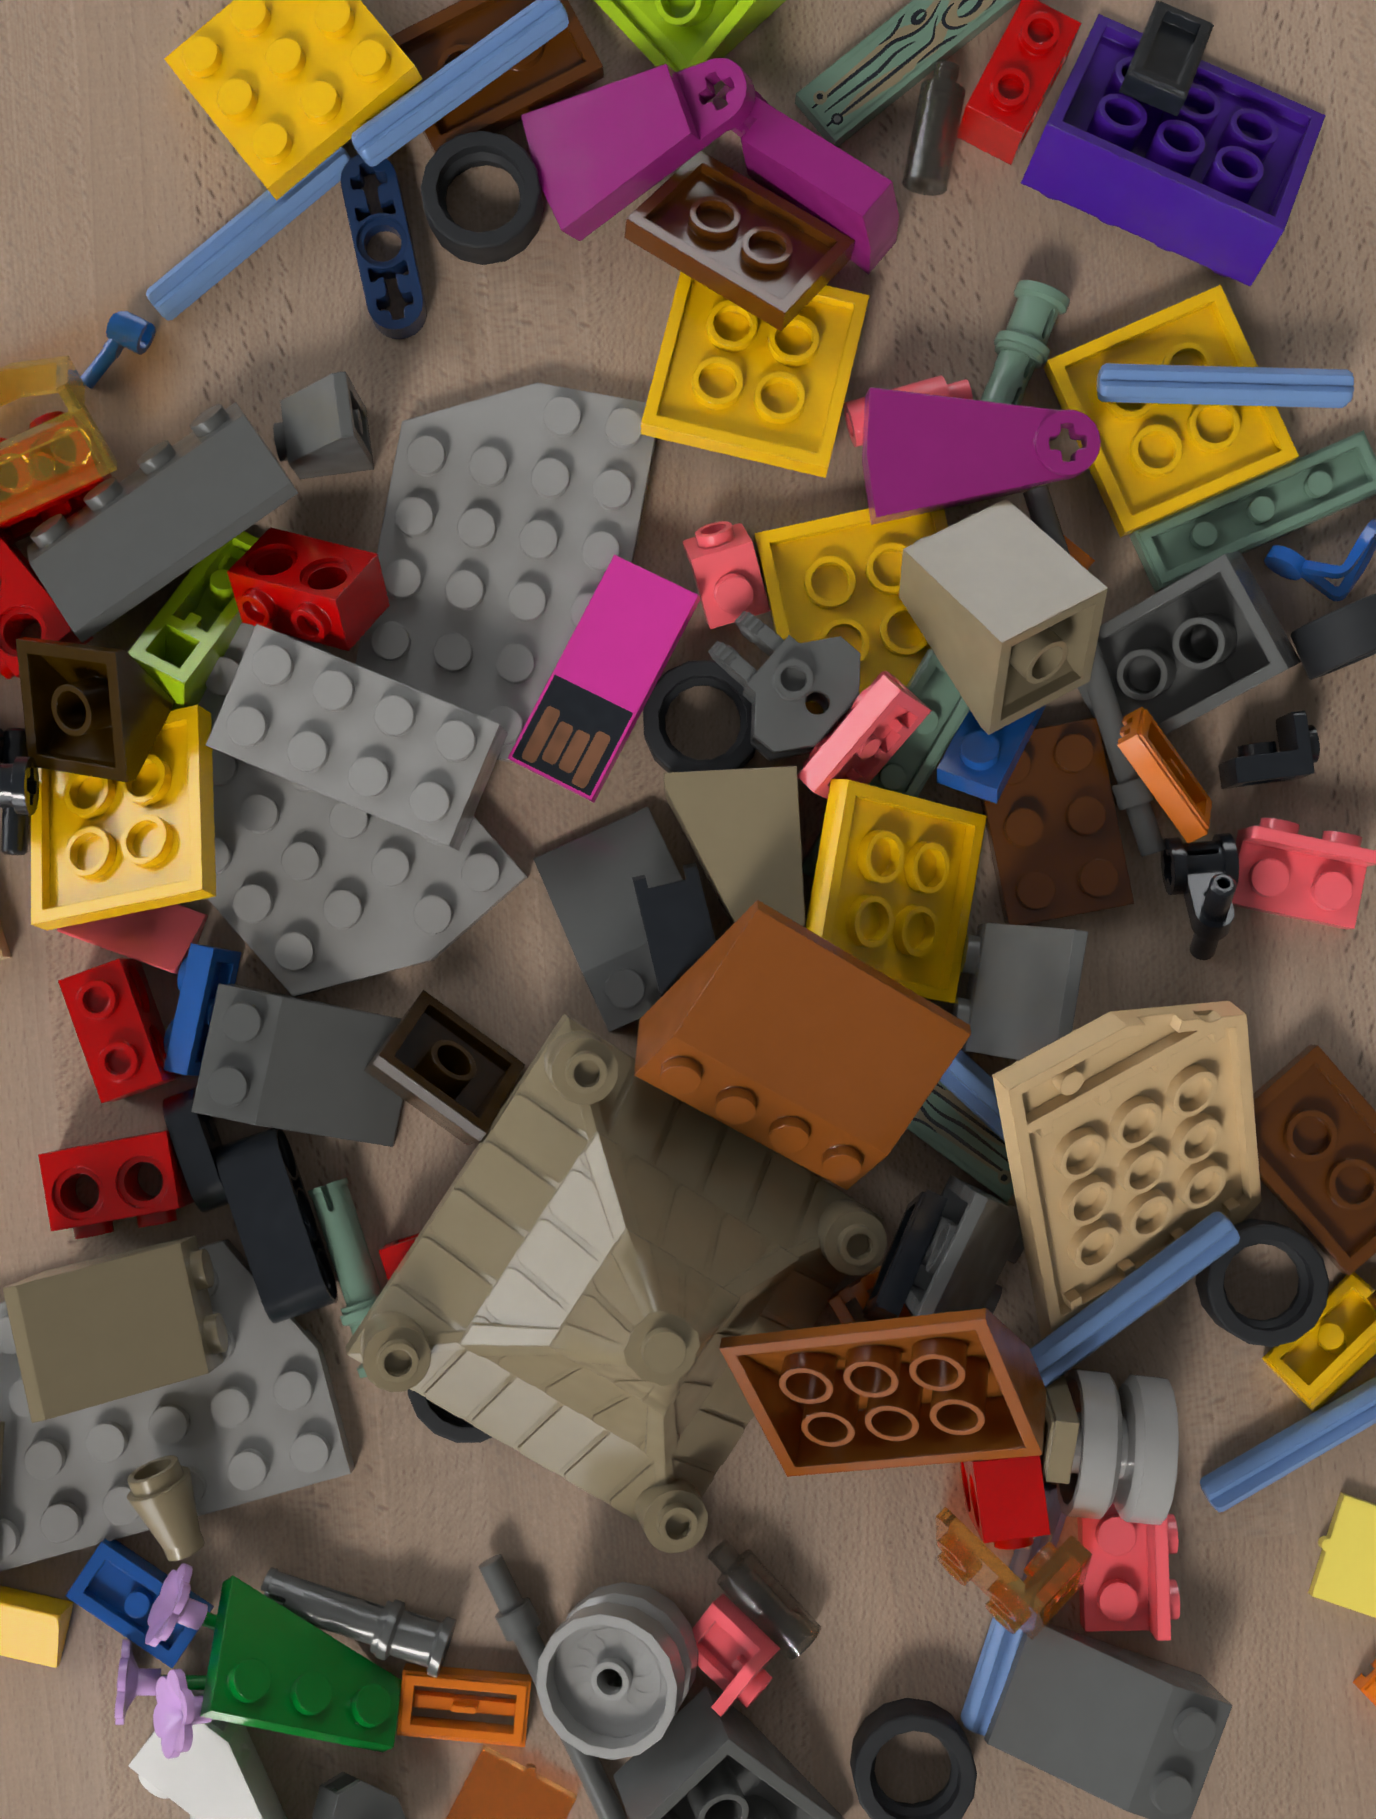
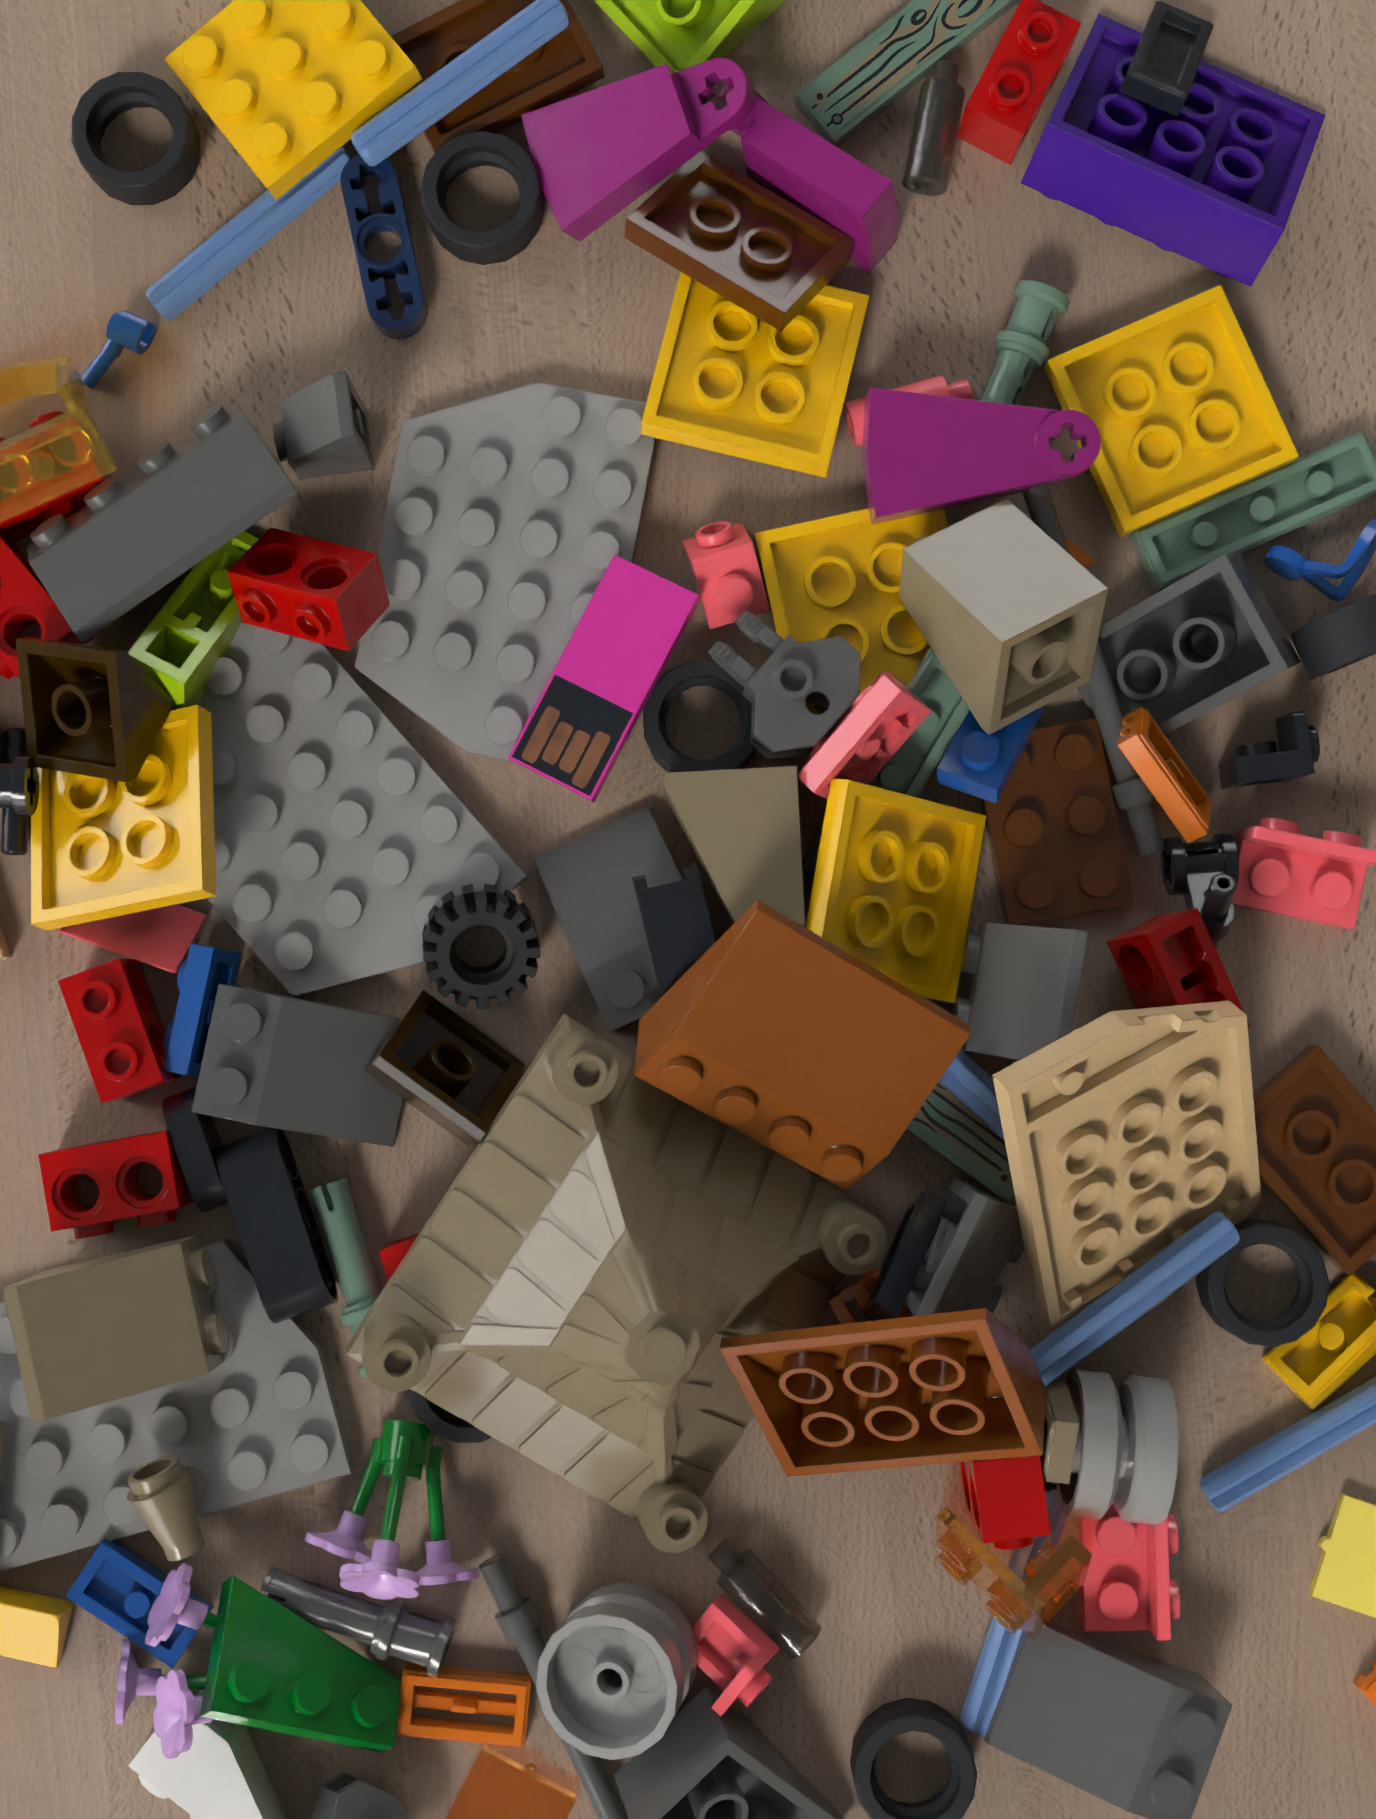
light grey brick [206,624,508,851] -> none
medium blue axle [1096,363,1354,408] -> none
none -> black tyre [71,72,200,205]
none -> plant [304,1420,479,1600]
none -> black tyre [422,883,540,1009]
none -> red brick [1107,908,1251,1028]

